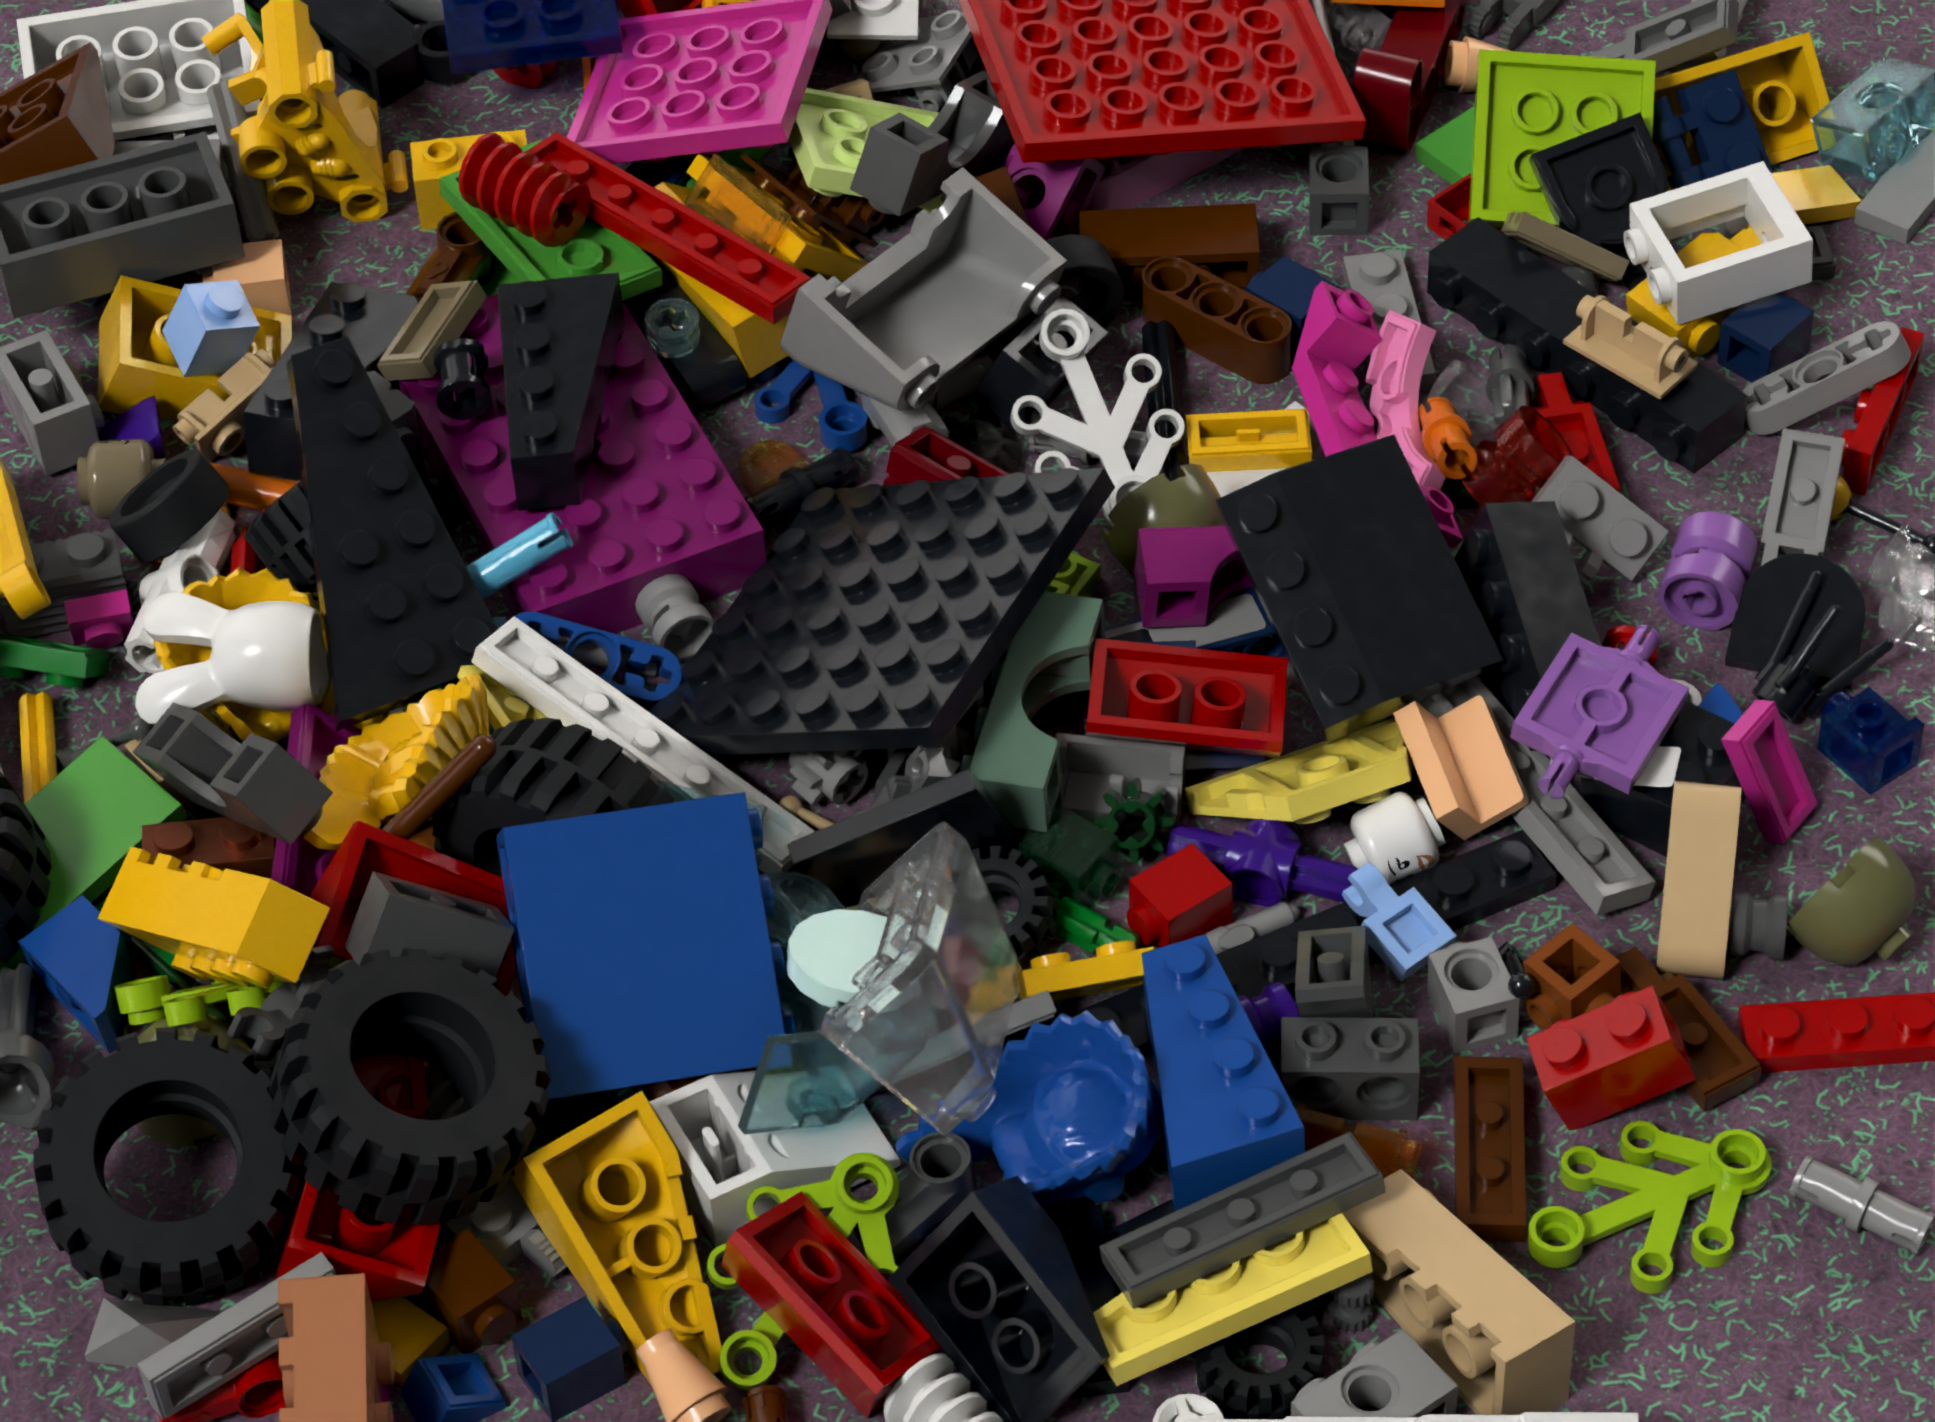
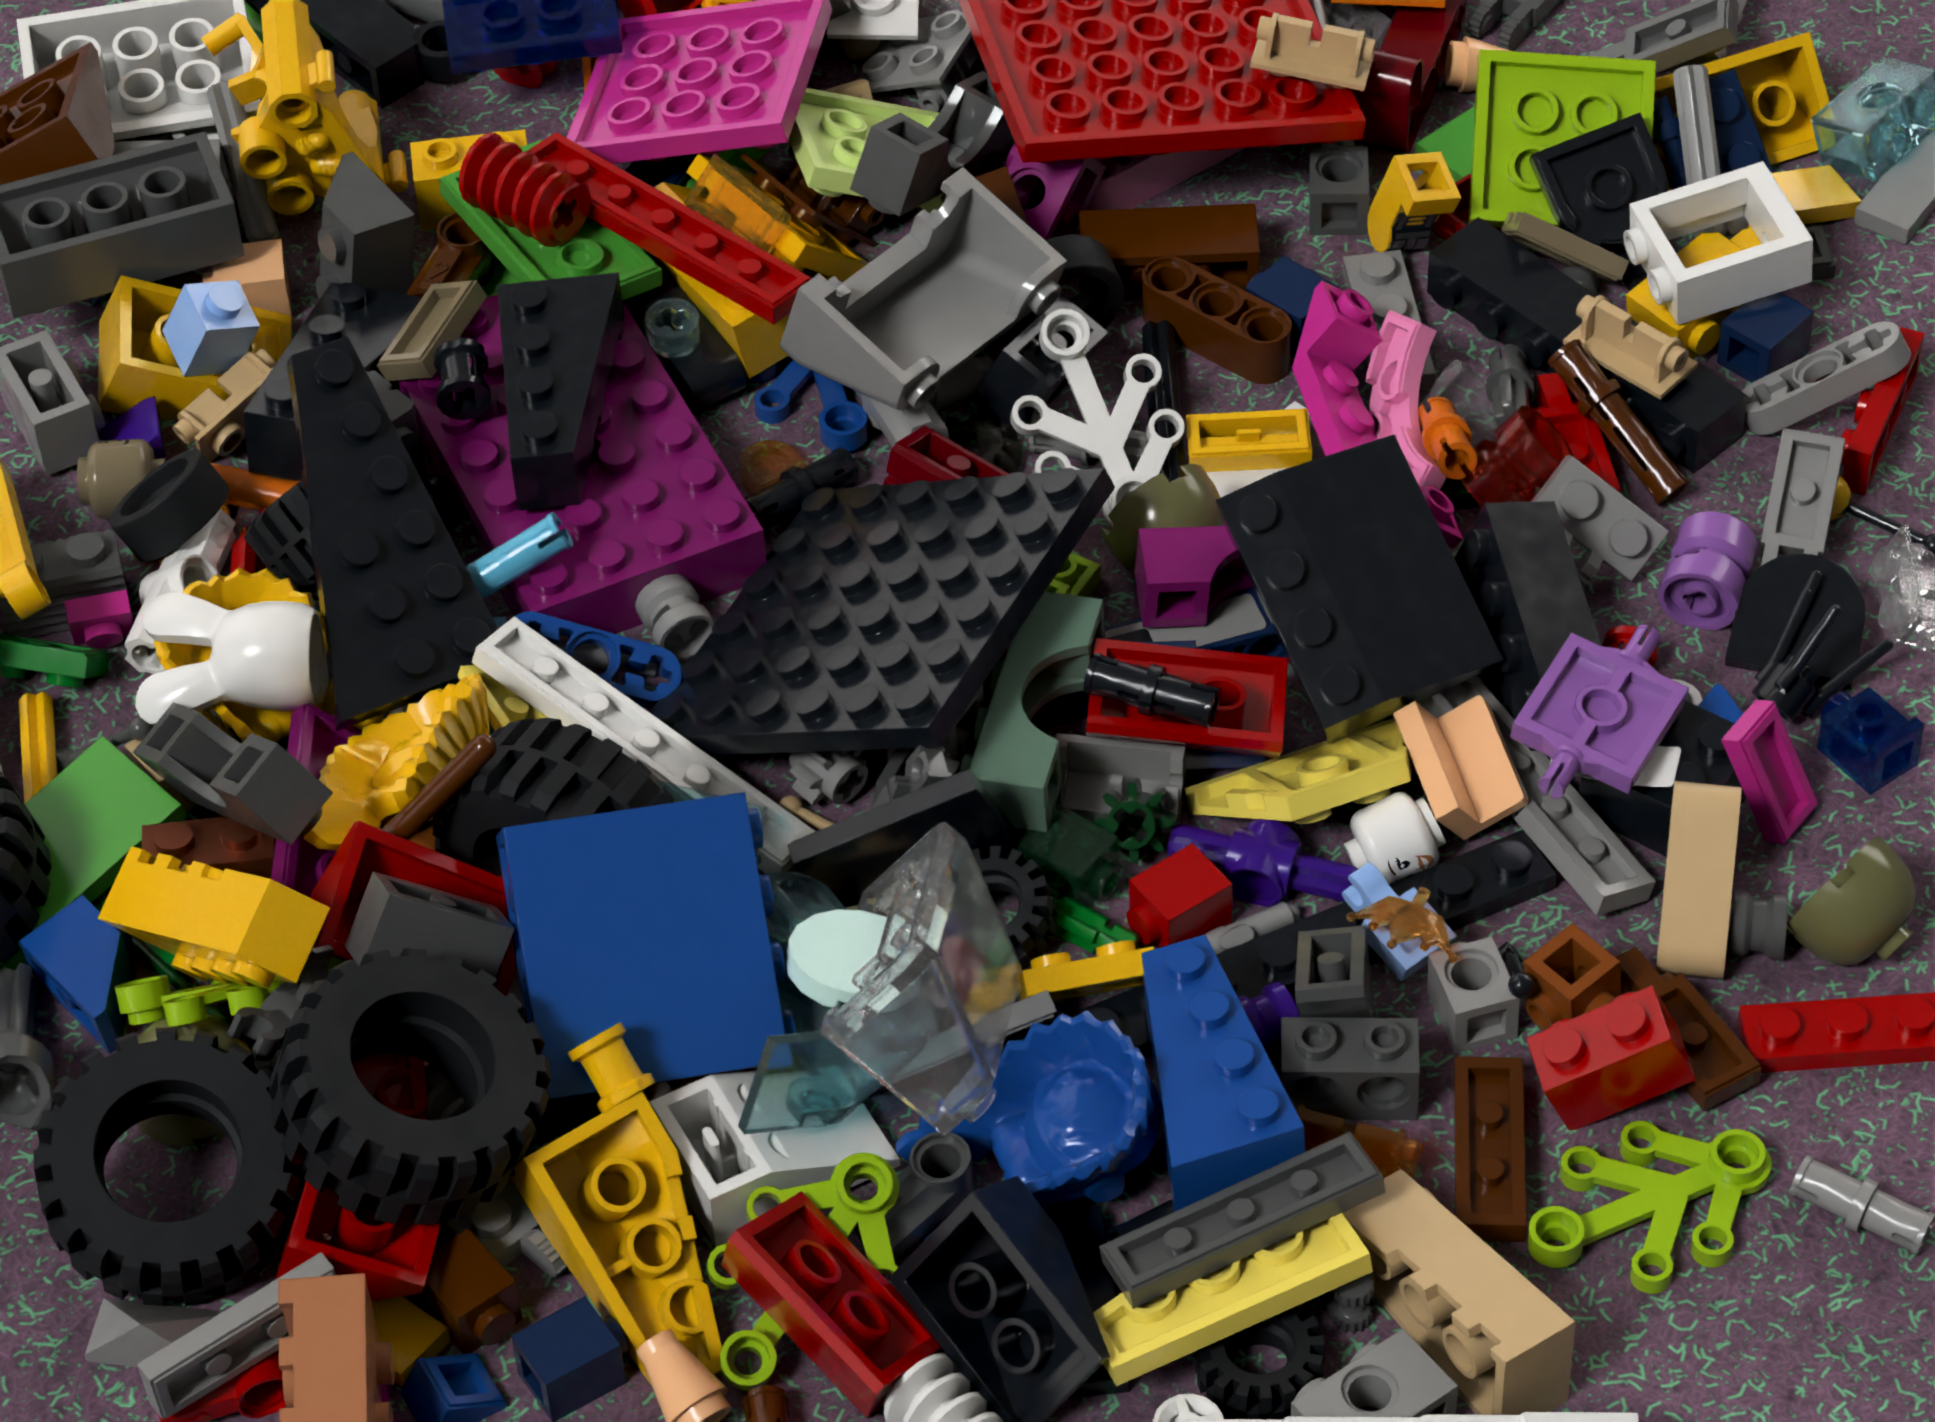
none -> dark grey slope [316,152,415,299]
none -> yellow bush [567,1022,656,1114]
none -> black pin [1083,653,1221,728]
none -> tan hinge [1250,12,1376,91]
none -> clear orange piece [1346,887,1458,963]
none -> yellow leg [1367,151,1461,252]
none -> reddish brown pin [1548,339,1690,506]
none -> light grey axle [1673,65,1728,238]

